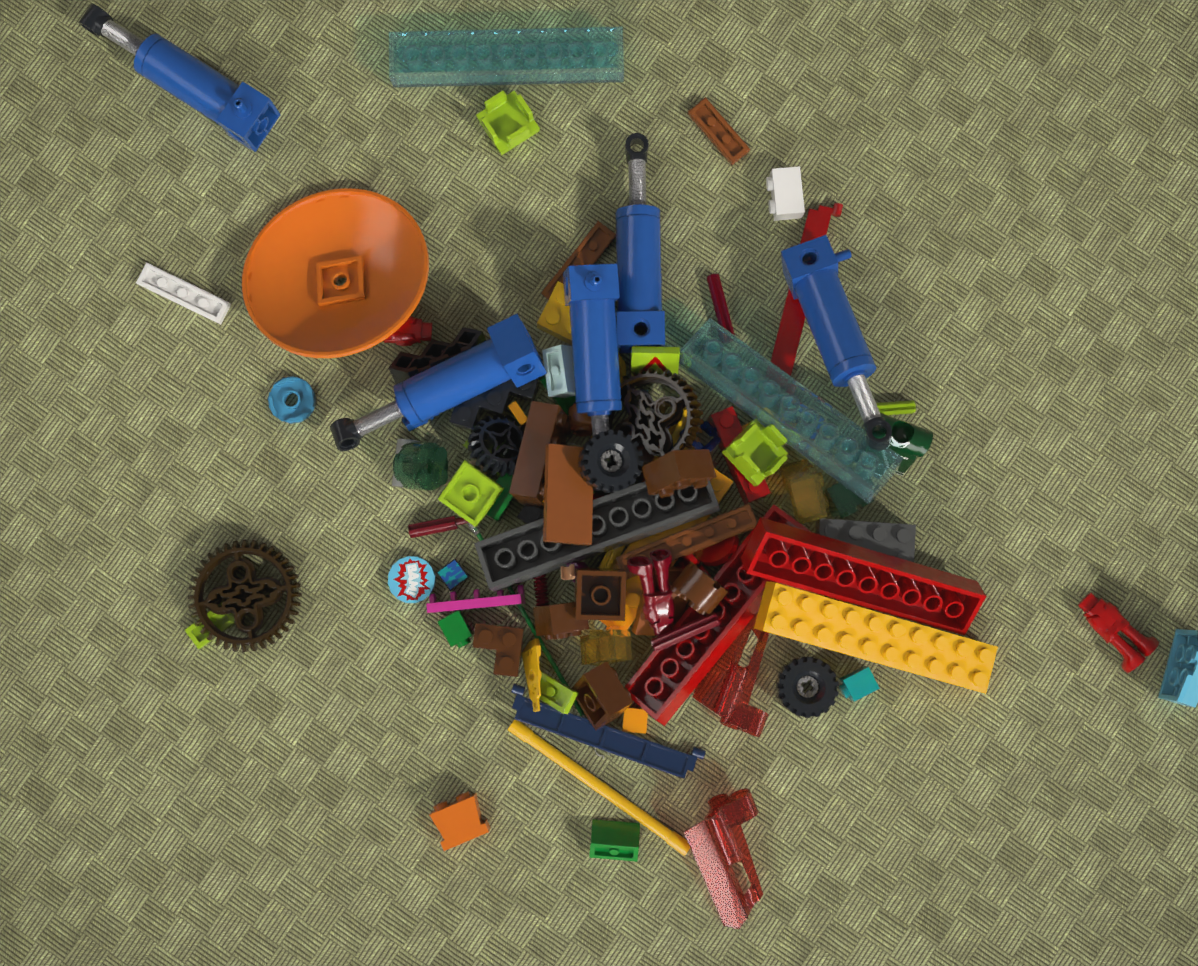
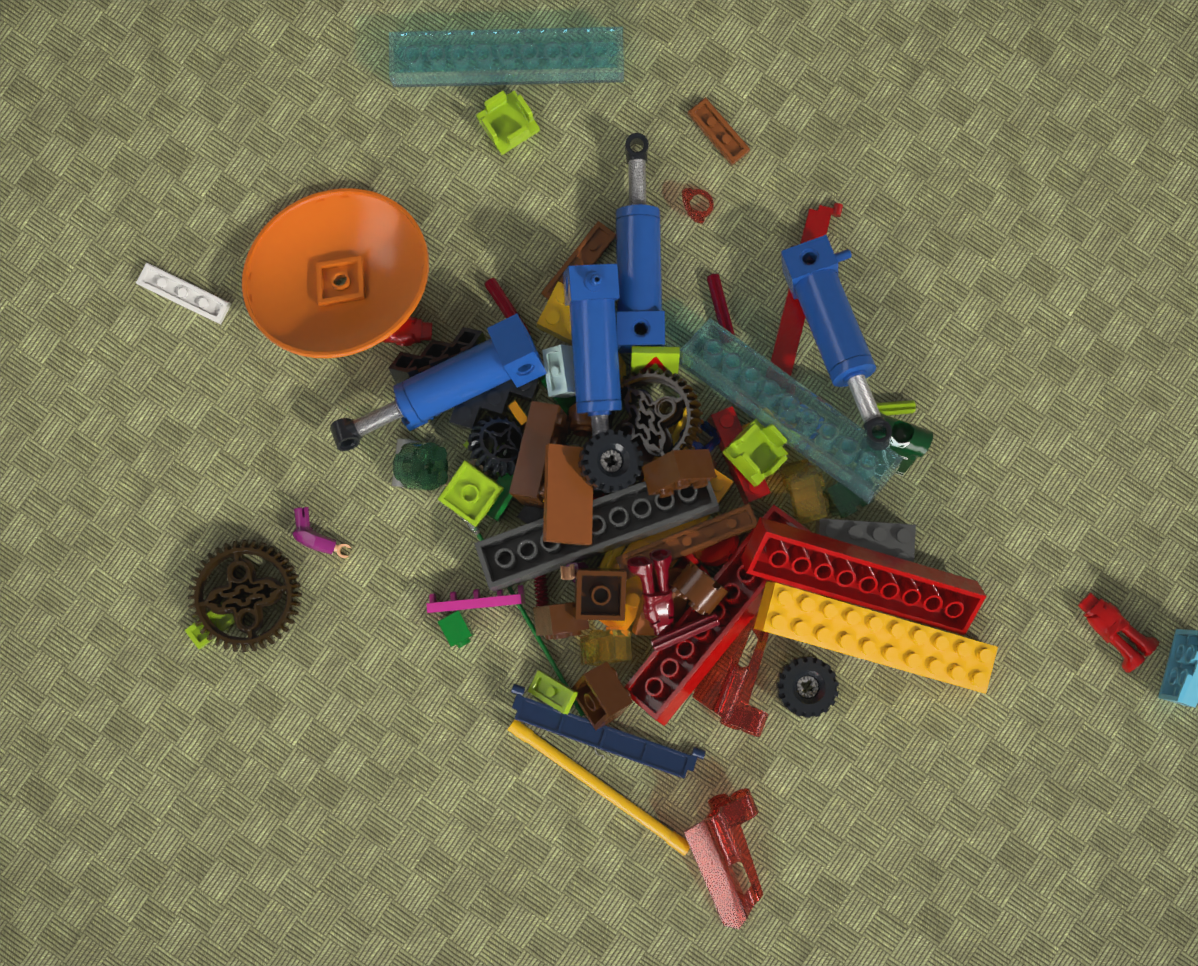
blue piece [78,3,281,152] -> none
dark azure tile [268,376,316,424] -> none
tile [388,556,436,603] -> none
dark red axle [408,515,469,538] -> none
orange hips [429,791,491,851] -> none
tile [436,558,470,591] -> none
reddish brown brick [472,623,525,677] -> none
yellow piece [522,639,542,712] -> none
green panel [589,819,640,862] -> none
light orange tile [622,707,648,734] -> none
white brick [766,166,805,221] -> none
teal brick [839,666,880,702] -> none
none -> magenta arm [292,507,352,558]
none -> dark red axle [484,278,530,334]
none -> clear red piece [682,188,714,224]

